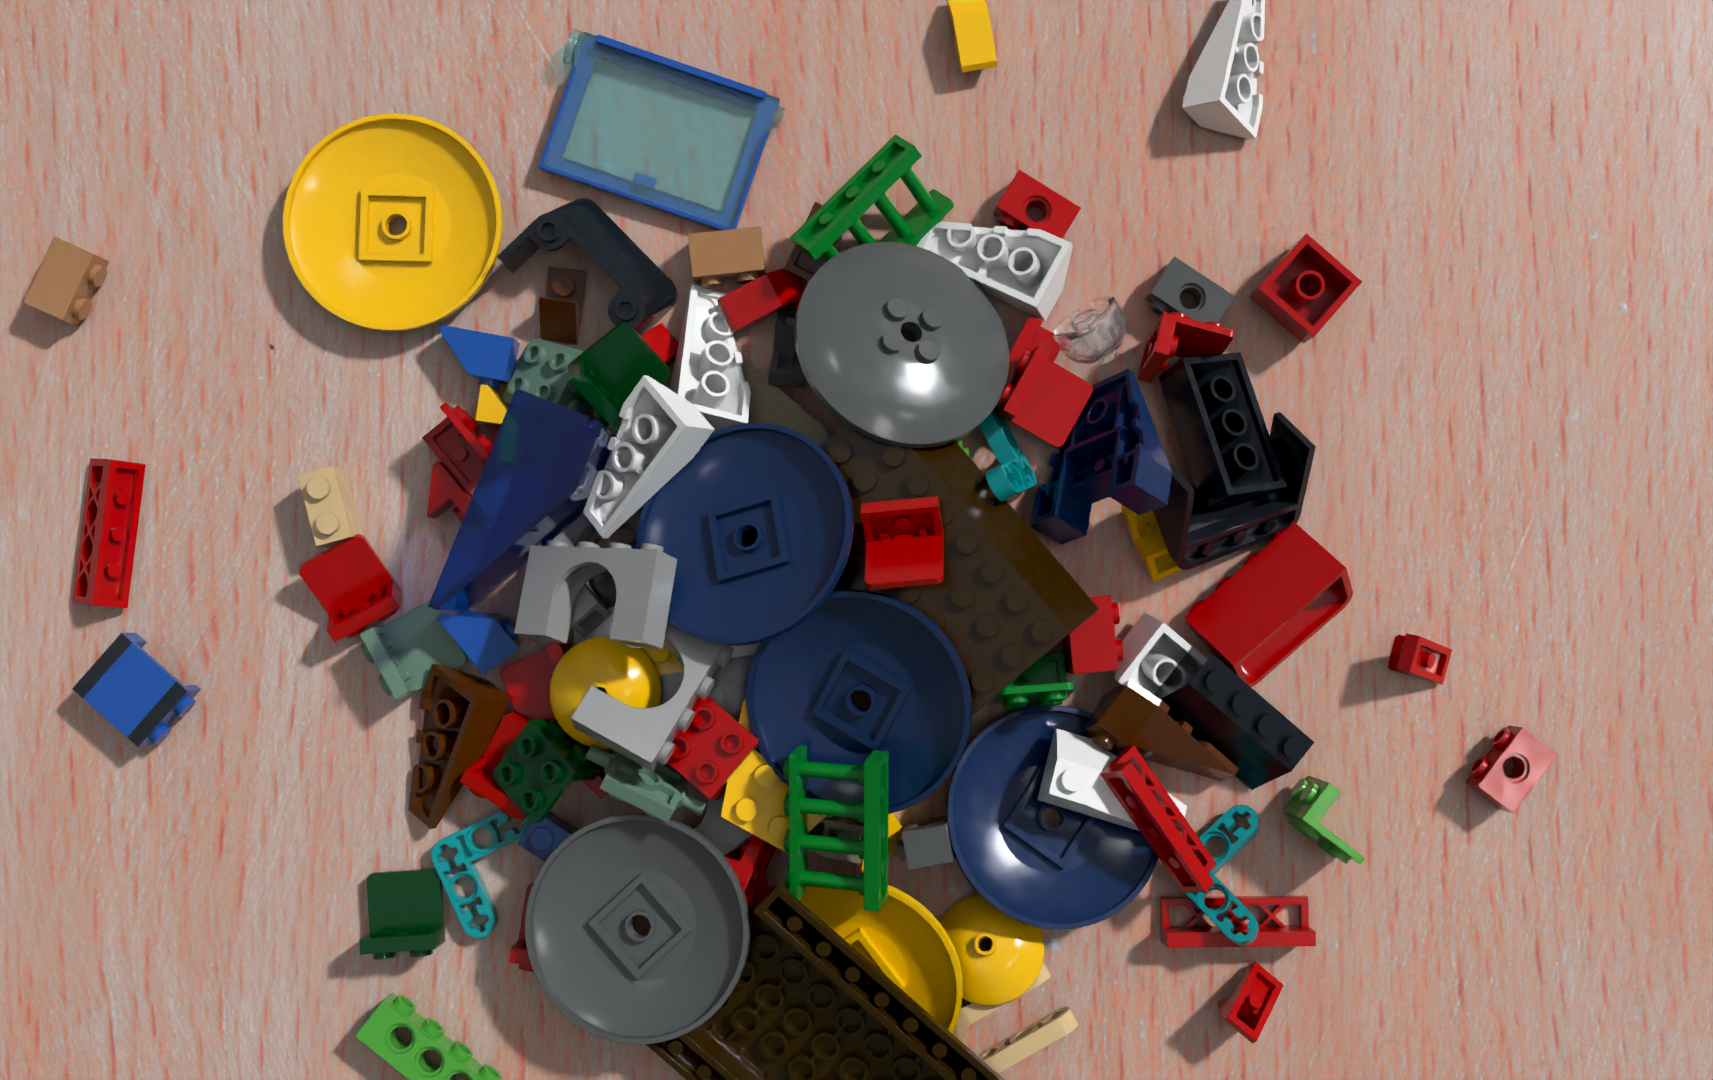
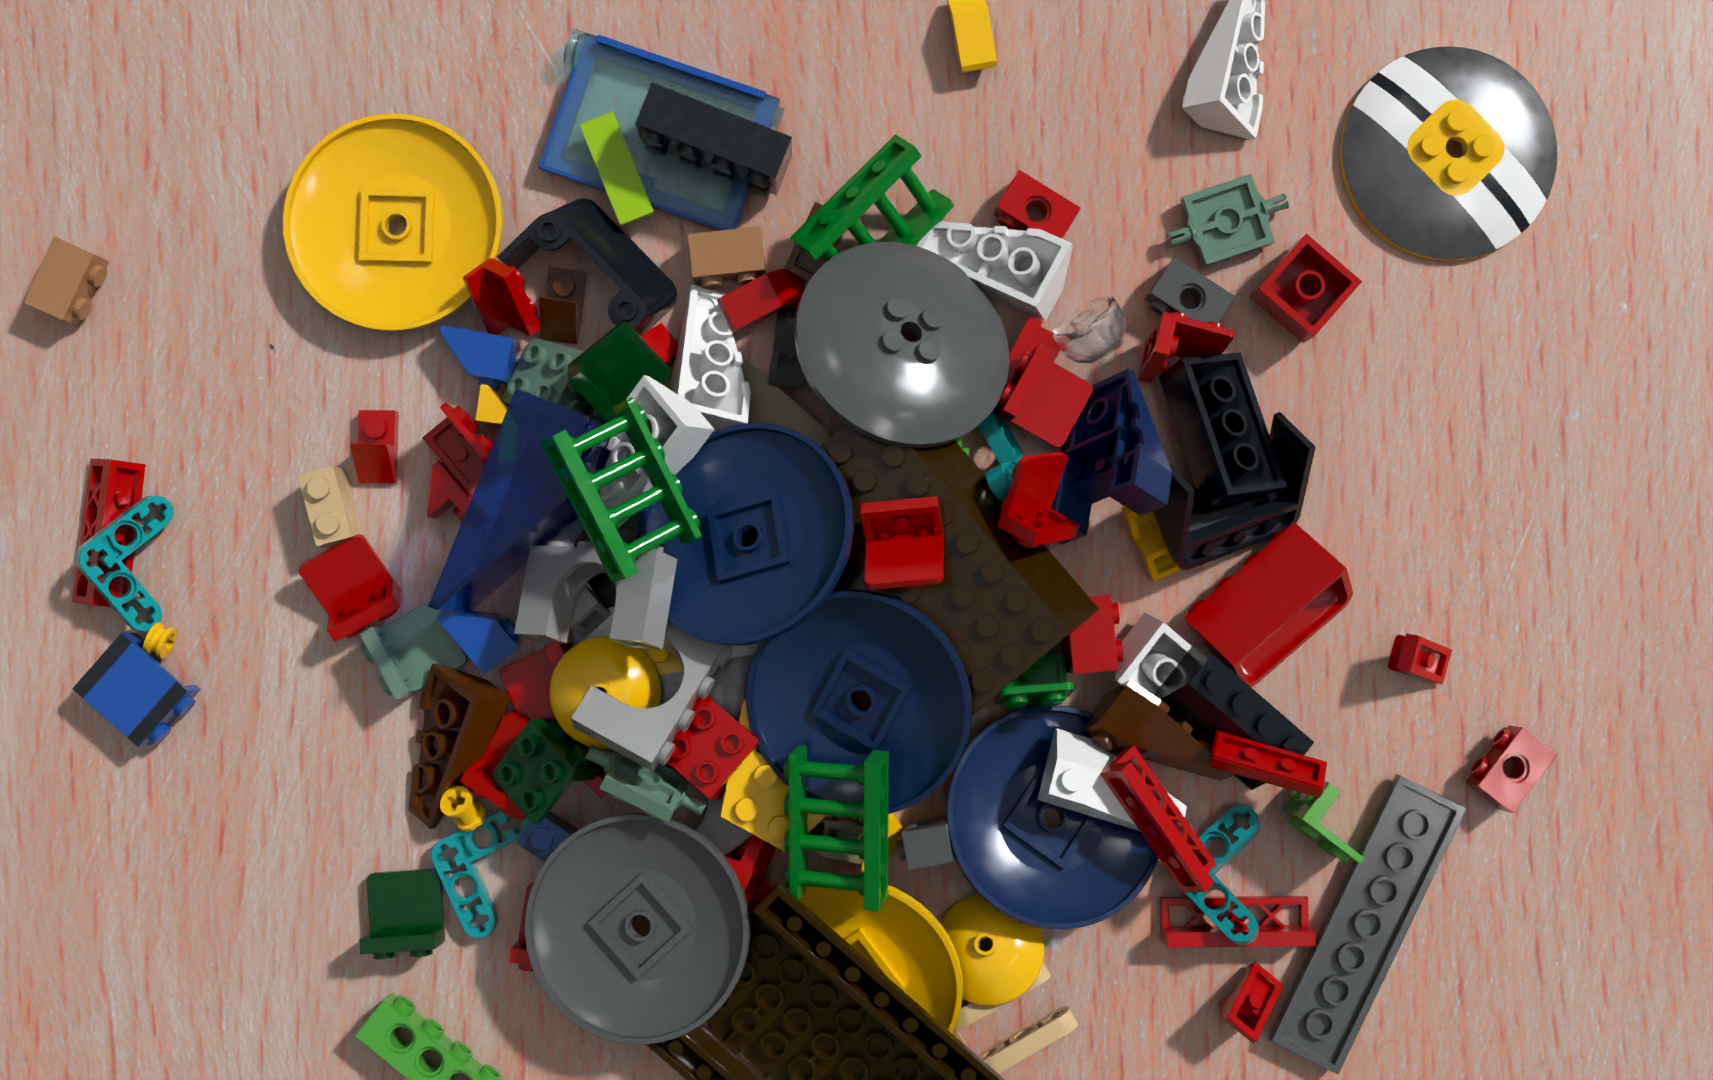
none -> teal beam [74,496,174,631]
none -> yellow bush [143,622,178,659]
none -> red slope [350,410,399,484]
none -> yellow bush [440,786,486,832]
none -> red bracket [463,258,542,337]
none -> green fence [540,397,702,582]
none -> lime tile [579,111,655,228]
none -> black brick [635,82,792,196]
none -> red bracket [997,451,1080,548]
none -> sand green plate [1167,174,1289,267]
none -> red tile [1208,730,1327,798]
none -> dark grey plate [1268,774,1467,1074]
none -> dish [1340,46,1558,261]

